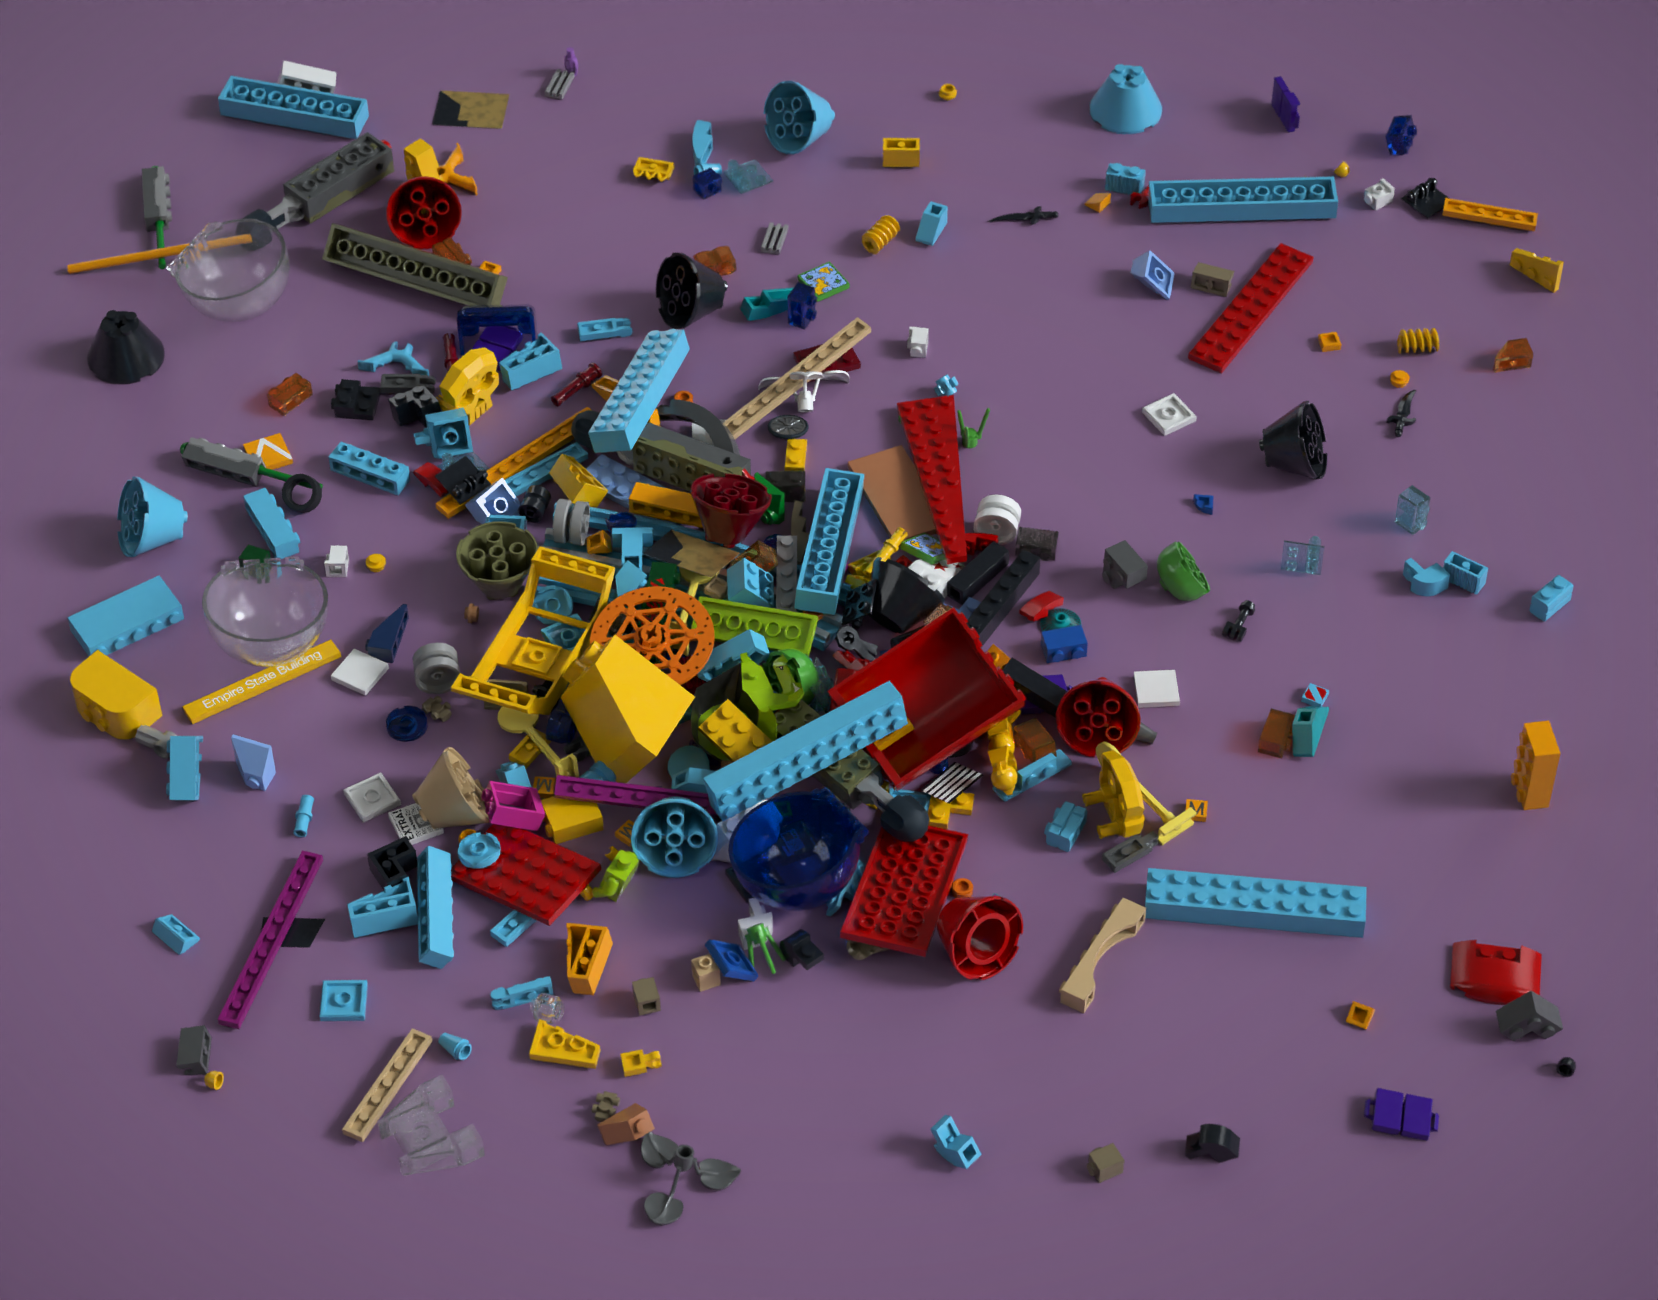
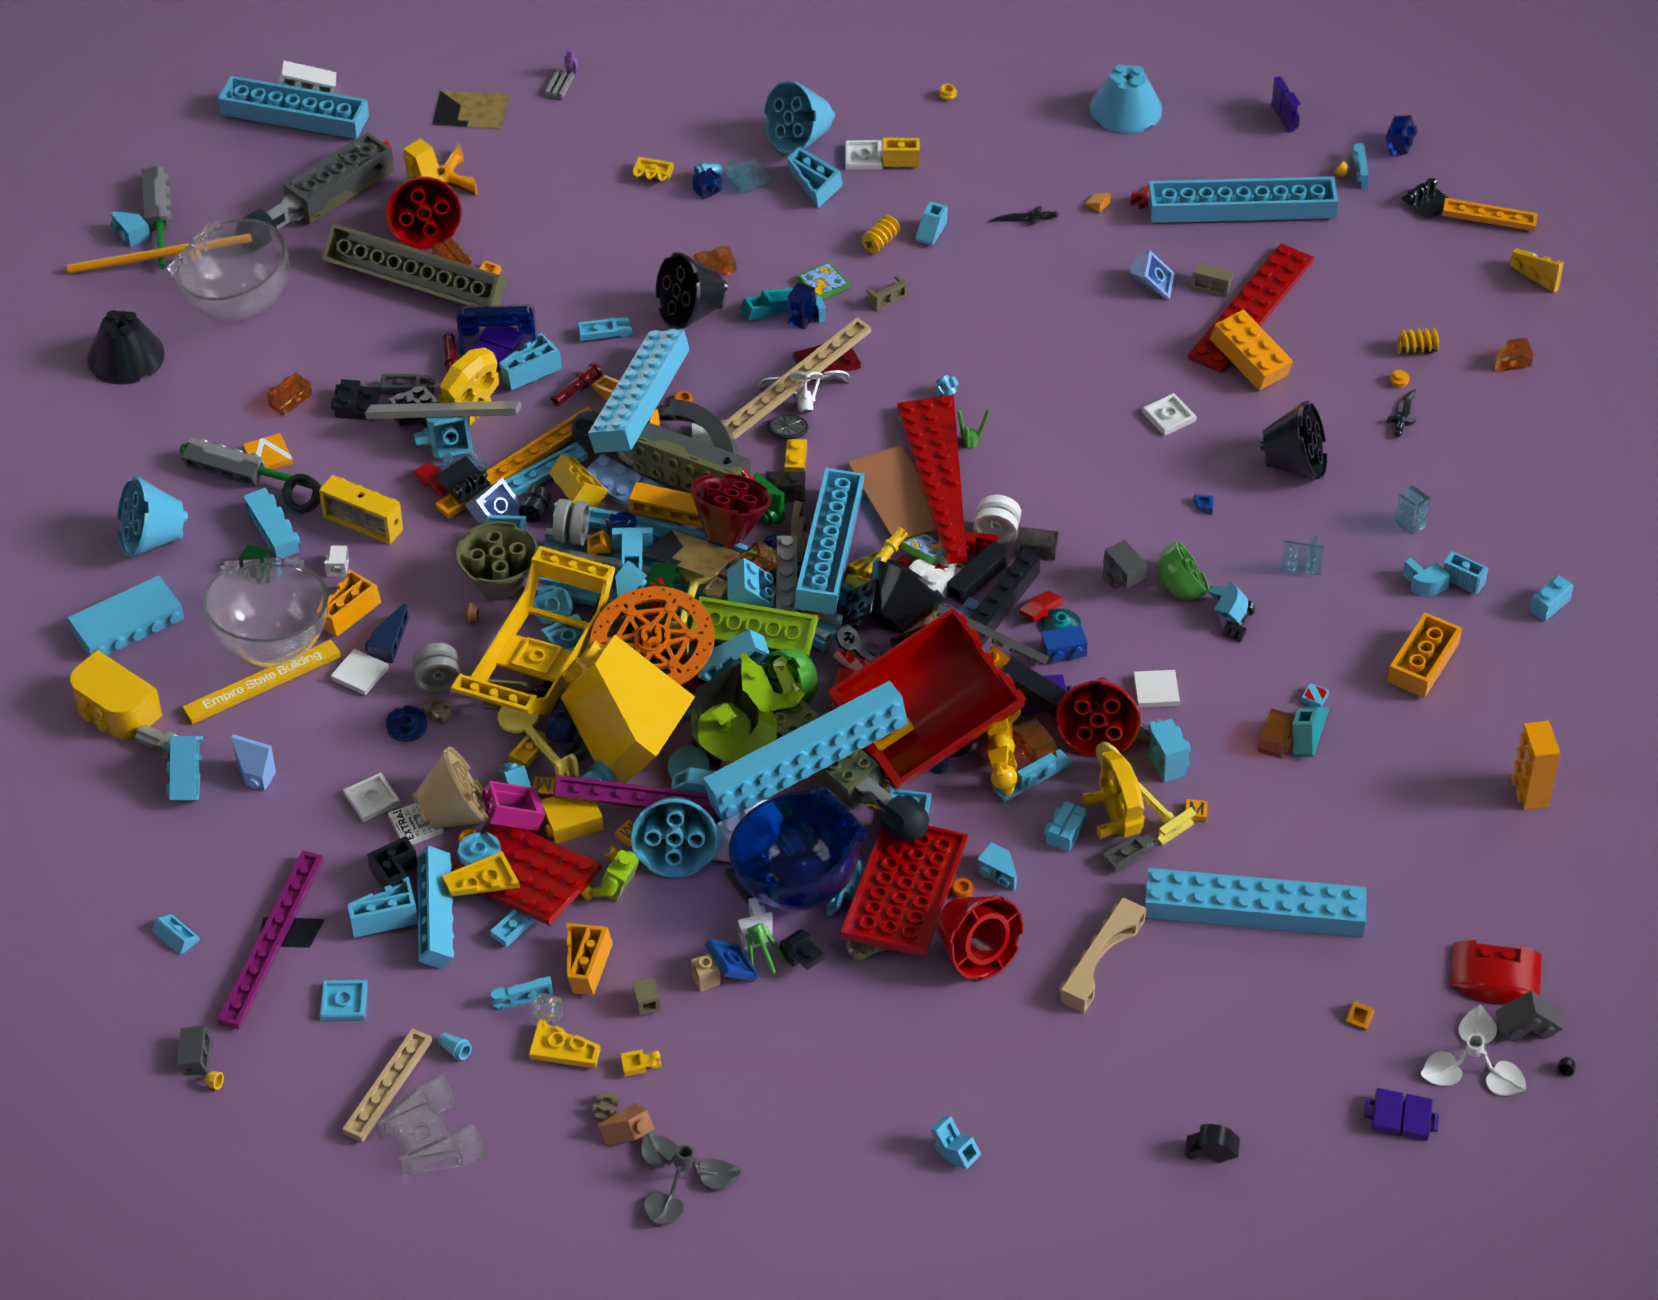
medium azure pin [293,795,314,838] -> none
medium azure brick [329,442,410,495] -> none
medium azure piece [357,341,429,376] -> none
yellow plate [366,554,386,572] -> none
medium azure slope [693,120,713,166] -> none
yellow plate [698,699,773,763] -> none
light grey tile [761,222,788,255] -> none
clear light blue hinge [810,658,834,714] -> none
white brick [907,327,929,358] -> none
sticker [920,762,983,804] -> none
yellow plate [928,792,975,829] -> none
dark tan brick [1087,1143,1124,1183] -> none
medium azure brick [1105,163,1146,195] -> none
light orange tile [1317,332,1342,352] -> none
white brick [1364,178,1395,211] -> none
none -> medium azure slope [110,211,150,247]
none -> light orange wedge [318,569,381,637]
none -> yellow brick [319,475,403,545]
none -> light grey tile [365,401,522,419]
none -> yellow wing [442,851,520,897]
none -> medium azure wedge [787,147,843,208]
none -> medium azure tile [813,295,826,323]
none -> white tile [845,140,882,170]
none -> dark tan hinge [865,275,908,311]
none -> dark grey plate [933,602,1049,665]
none -> medium azure slope [977,842,1017,891]
none -> medium azure hinge [1148,718,1191,783]
none -> medium azure brick [1207,582,1248,624]
none -> light orange brick [1210,309,1293,391]
none -> medium azure hinge [1353,143,1369,189]
none -> light orange brick [1387,612,1462,698]
none -> white plant [1421,1005,1526,1096]

